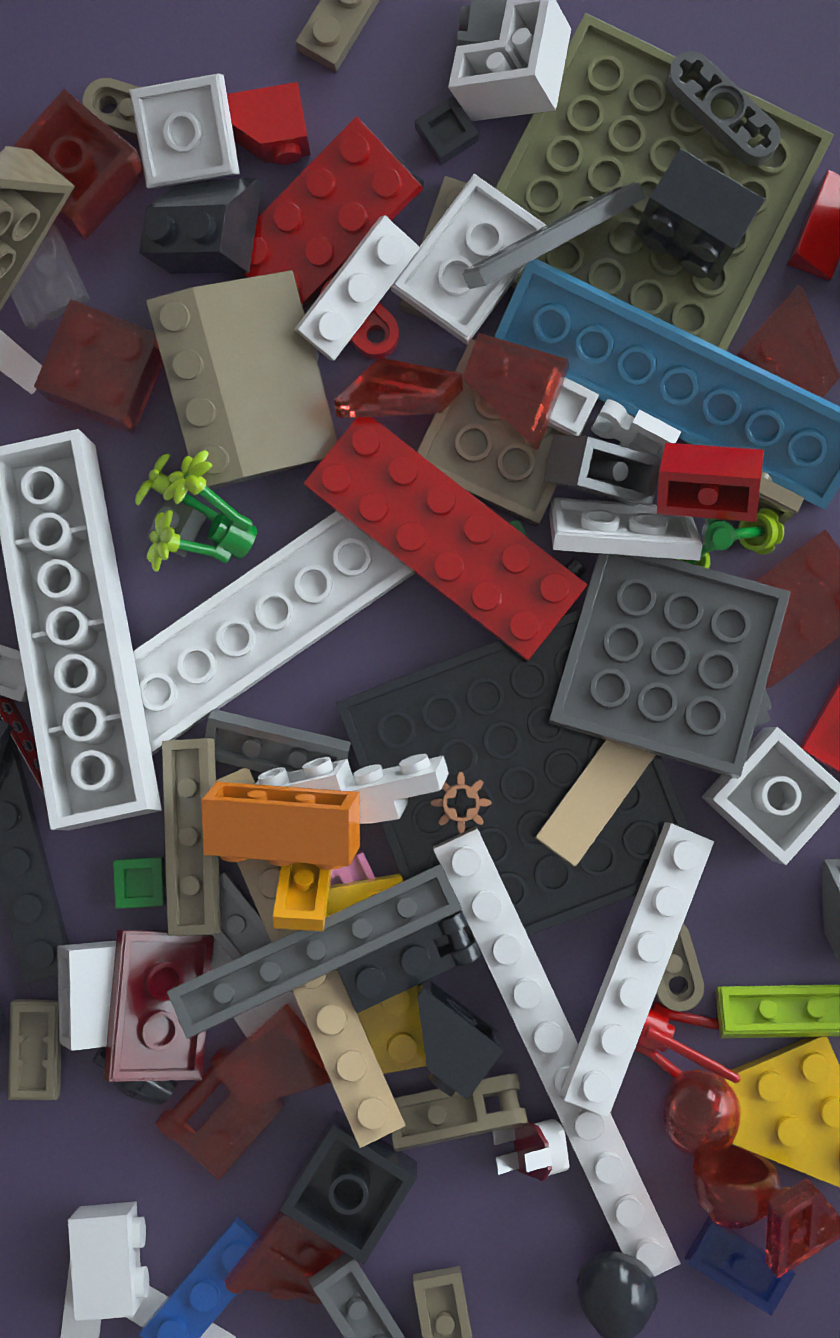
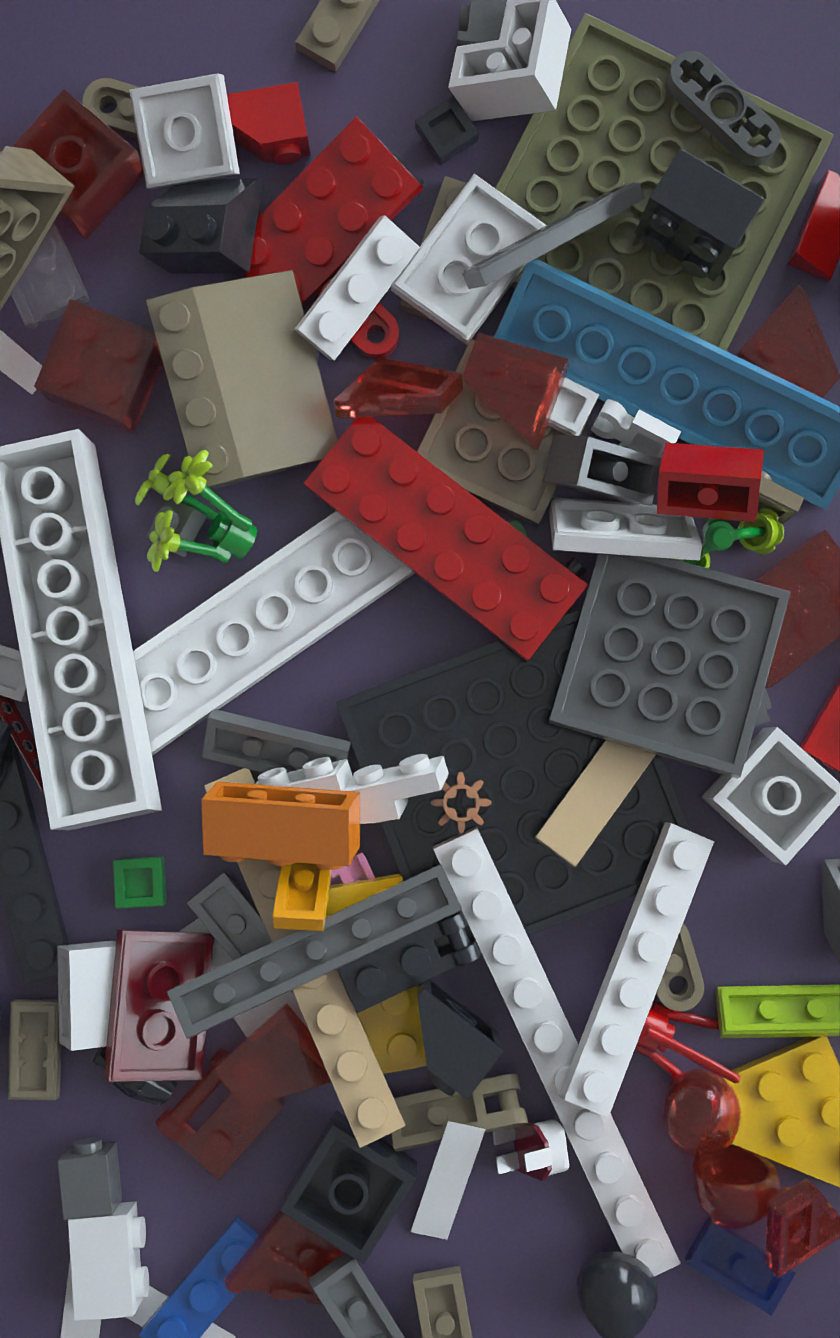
dark tan plate [162,738,221,936] -> none
none -> dark grey brick [58,1137,122,1220]
none -> white sticker [411,1121,486,1240]

